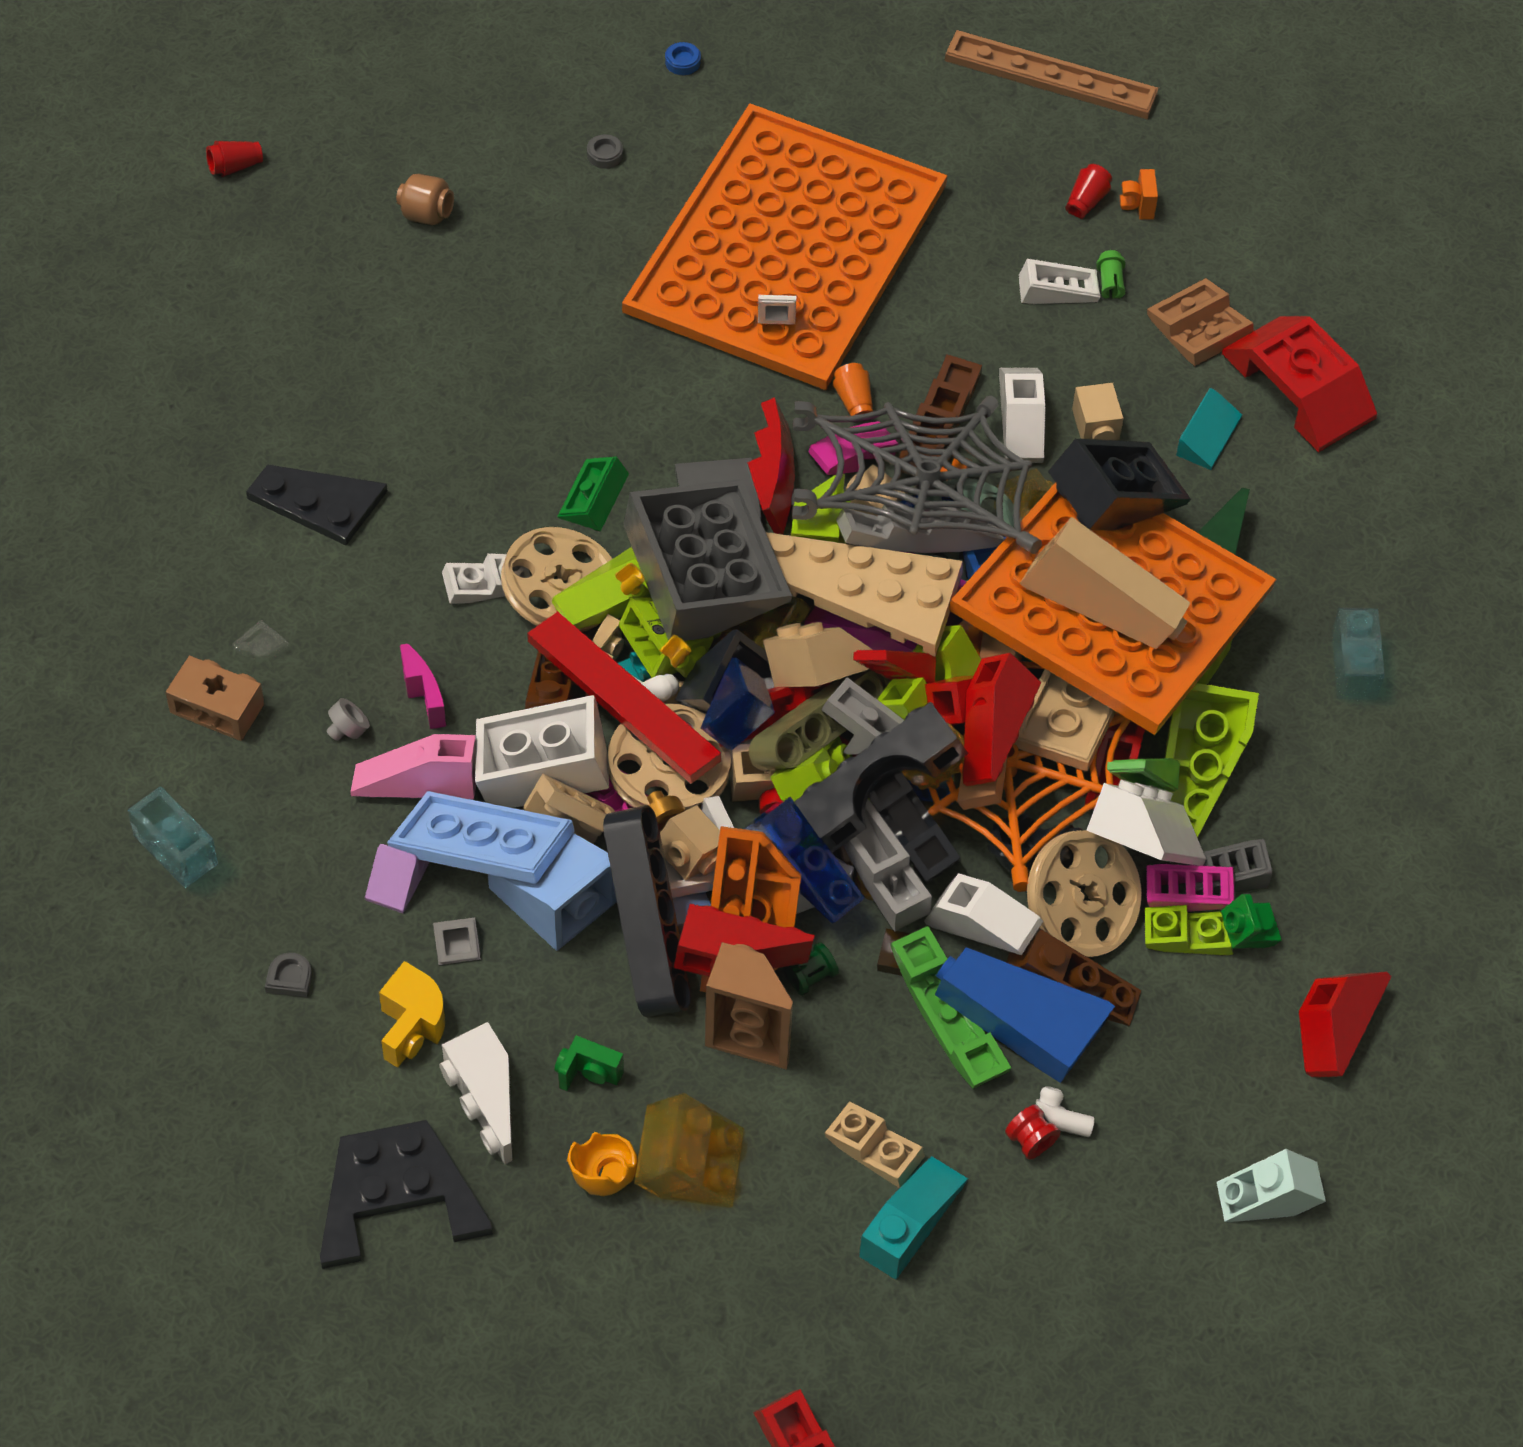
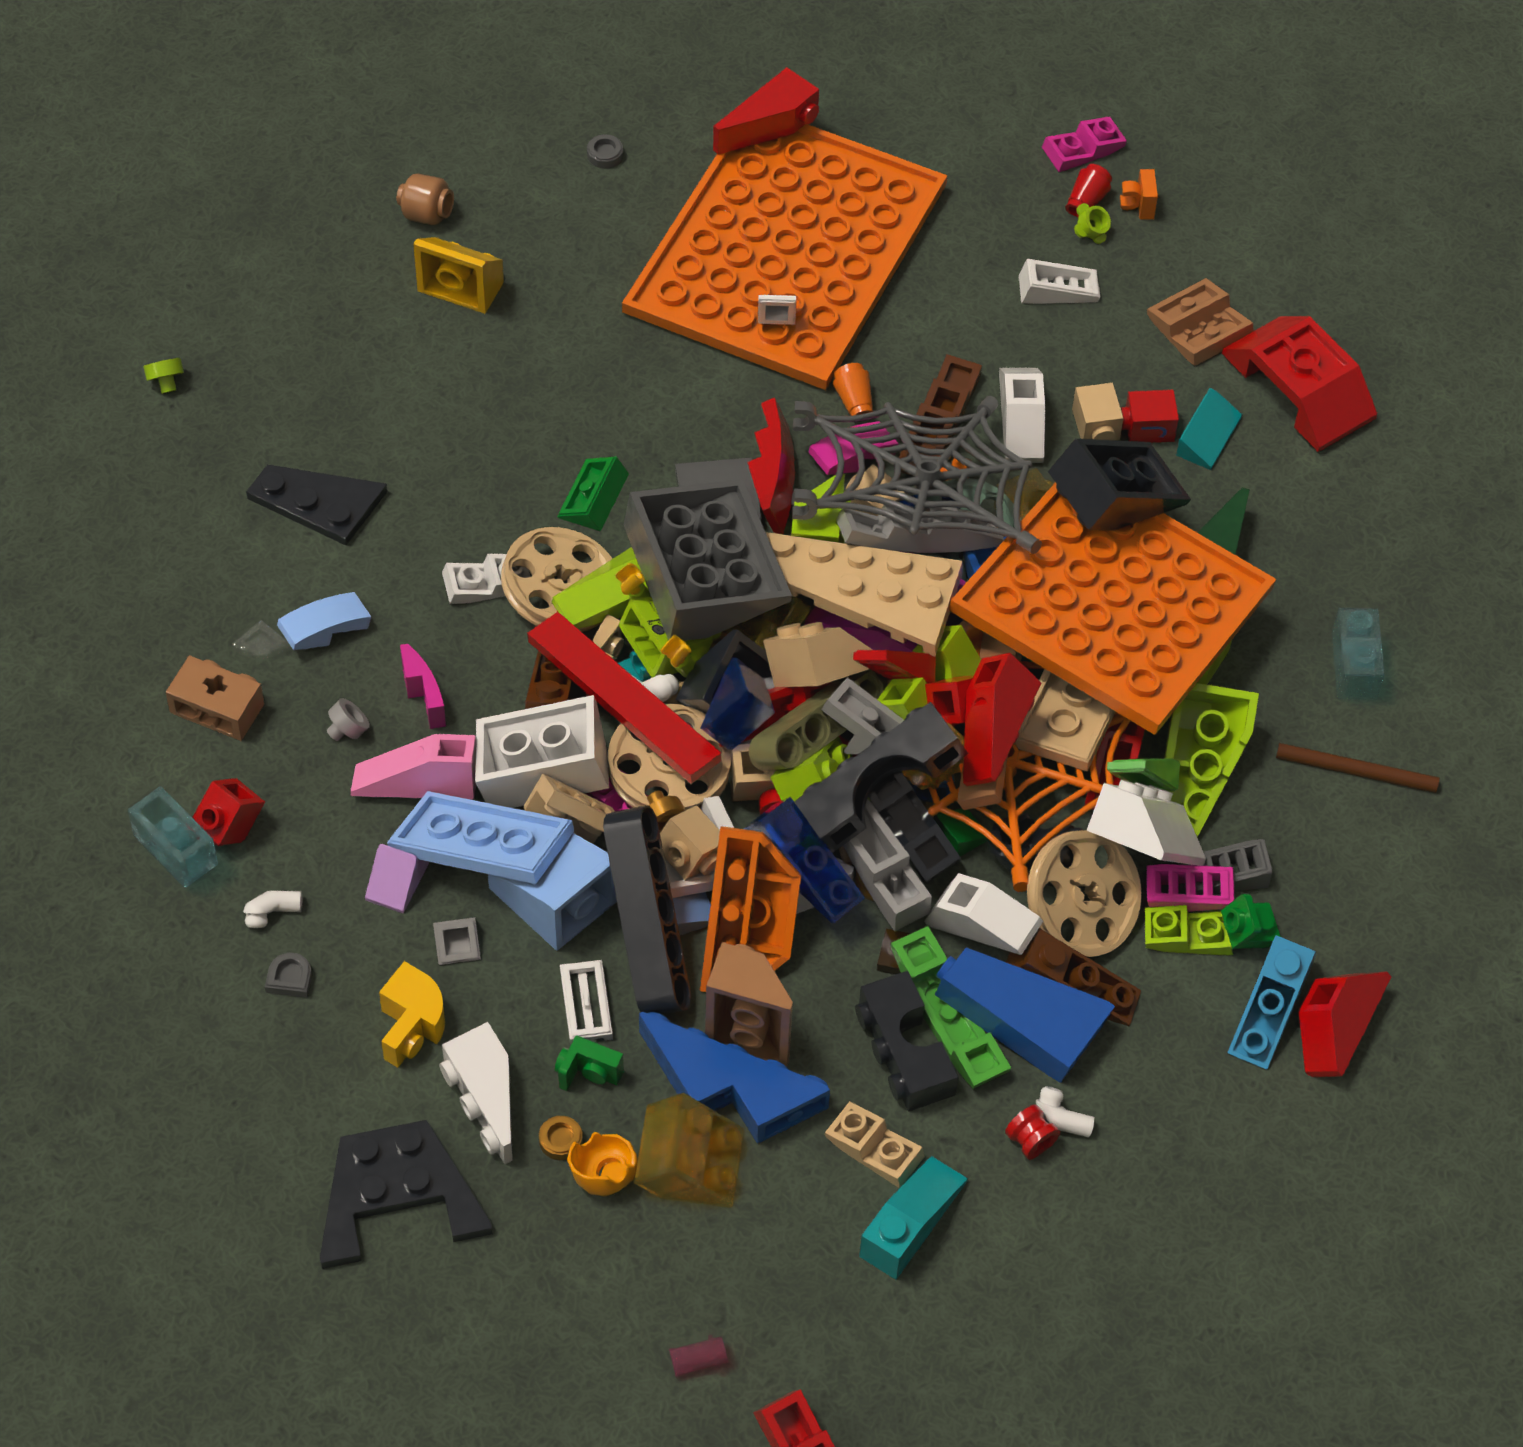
red cone [206,141,263,177] -> none
blue tile [665,42,701,75] -> none
red slope [674,903,815,977] -> none
dark green bush [783,942,839,996] -> none
medium nougat tile [945,30,1159,119] -> none
tan slope [1019,517,1190,649] -> none
bright green pin [1096,250,1126,298] -> none
light aqua slope [1217,1149,1326,1223] -> none
none -> lime tile [143,358,184,393]
none -> red brick [190,778,265,846]
none -> white arm [243,891,303,928]
none -> light blue slope [277,592,371,650]
none -> yellow slope [413,237,504,314]
none -> pearl gold tile [539,1116,583,1160]
none -> white tile [560,960,613,1045]
none -> blue slope [639,1012,830,1144]
none -> clear pink pin [669,1334,728,1377]
none -> red slope [713,67,819,155]
none -> black arch [855,971,958,1112]
none -> green slope [934,808,986,856]
none -> dark pink slope [1042,116,1127,172]
none -> lime plate [1074,203,1111,244]
none -> red brick [1120,390,1179,443]
none -> dark azure slope [1227,935,1317,1069]
none -> reddish brown bar [1276,743,1440,793]

